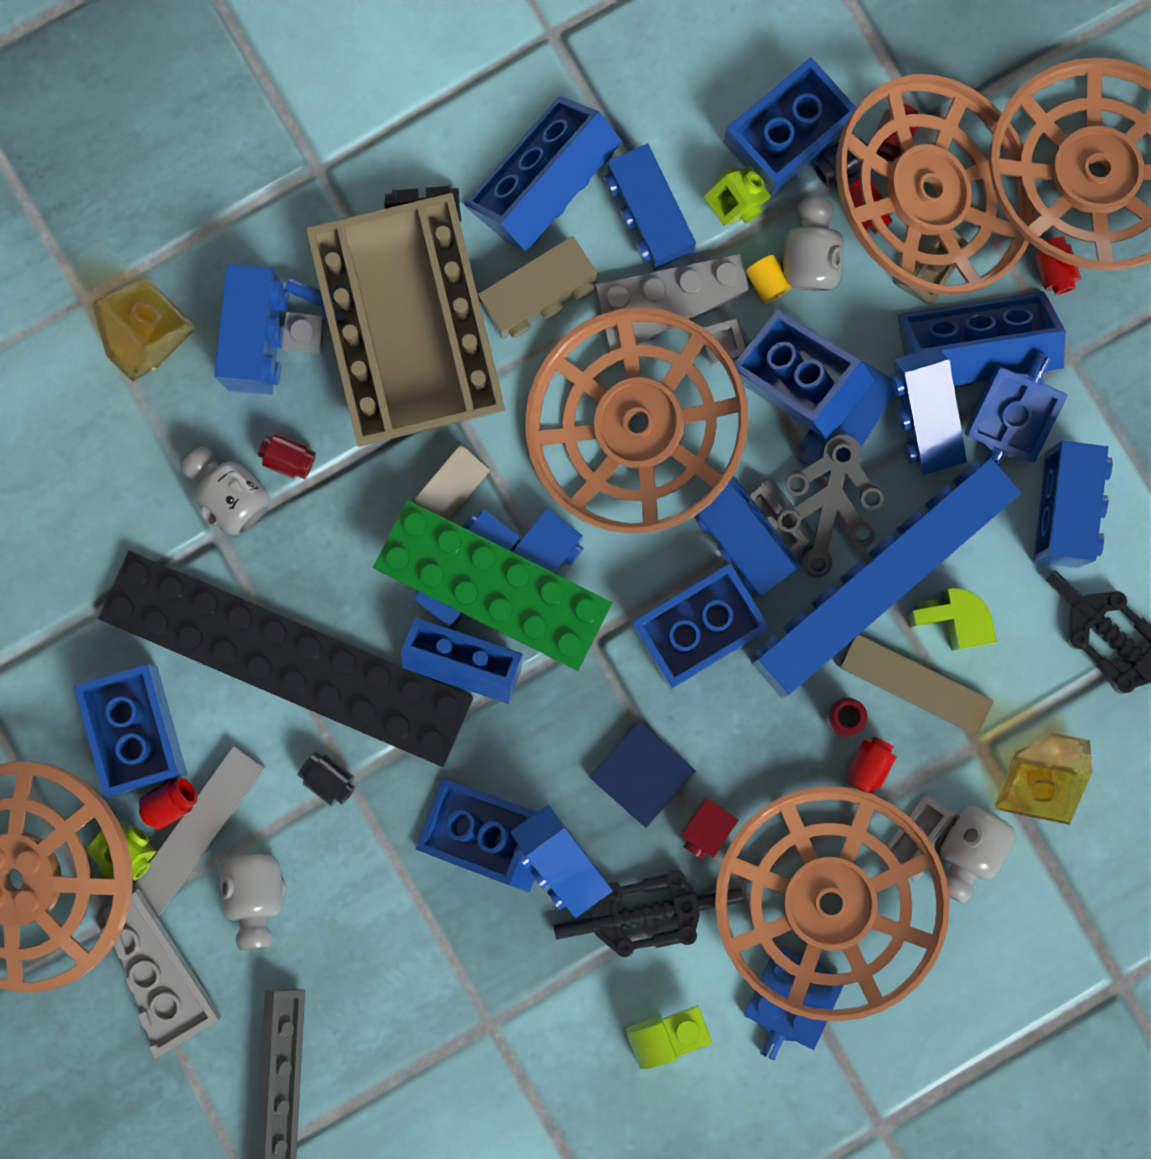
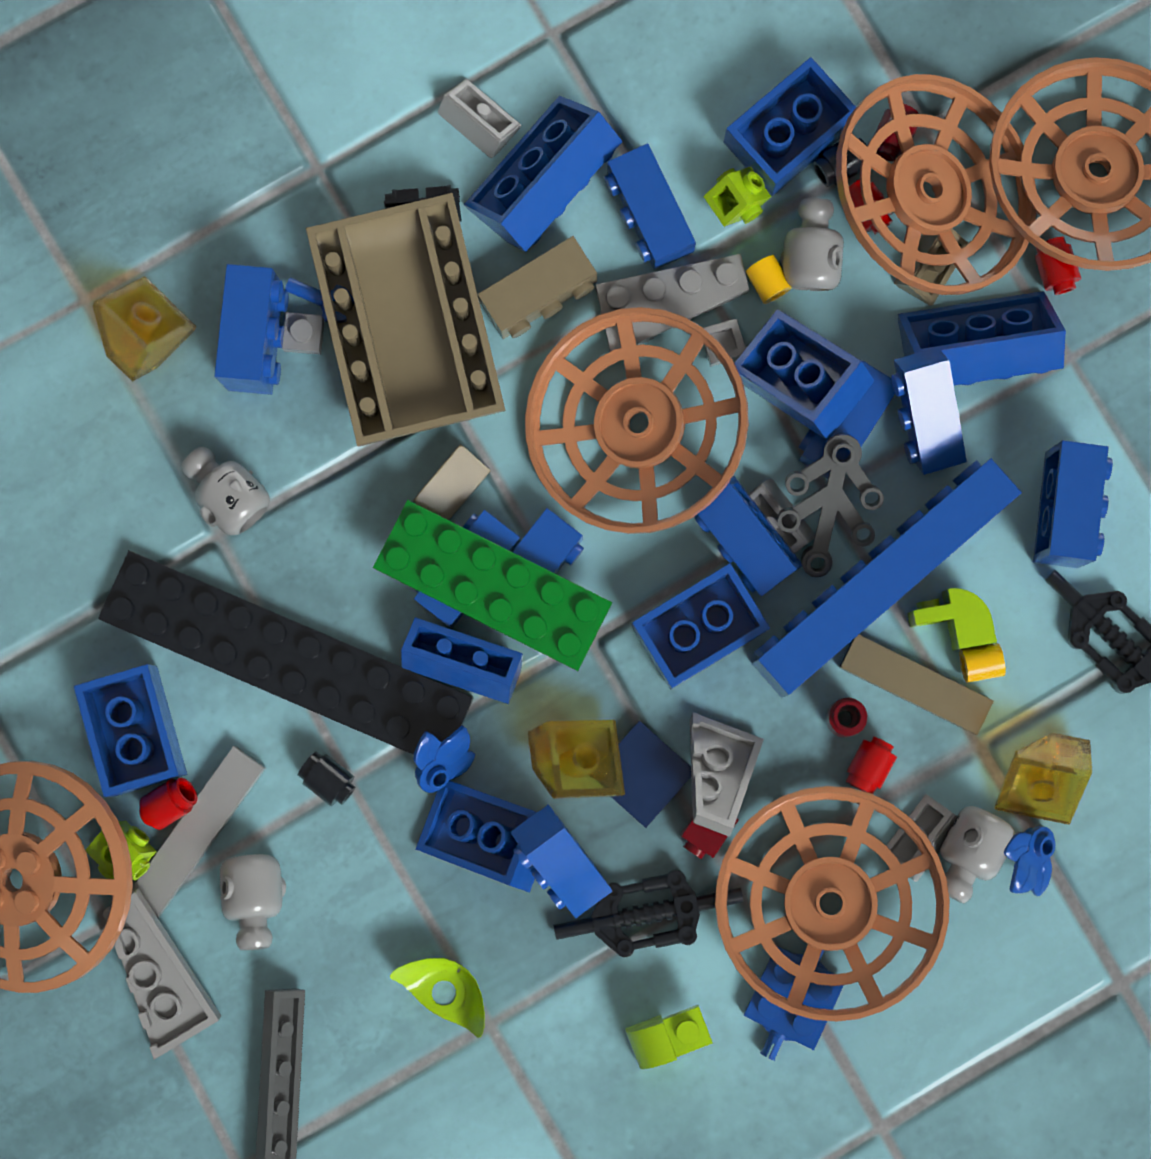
dark red brick [258,431,317,480] -> none
blue plate [964,352,1068,466] -> none
none -> lime piece [390,958,485,1038]
none -> blue plate [413,725,476,793]
none -> light grey slope [438,78,521,158]
none -> clear yellow slope [528,720,625,799]
none -> light grey wing [690,712,764,837]
none -> yellow gear [959,643,1006,683]
none -> blue plate [1004,826,1056,896]

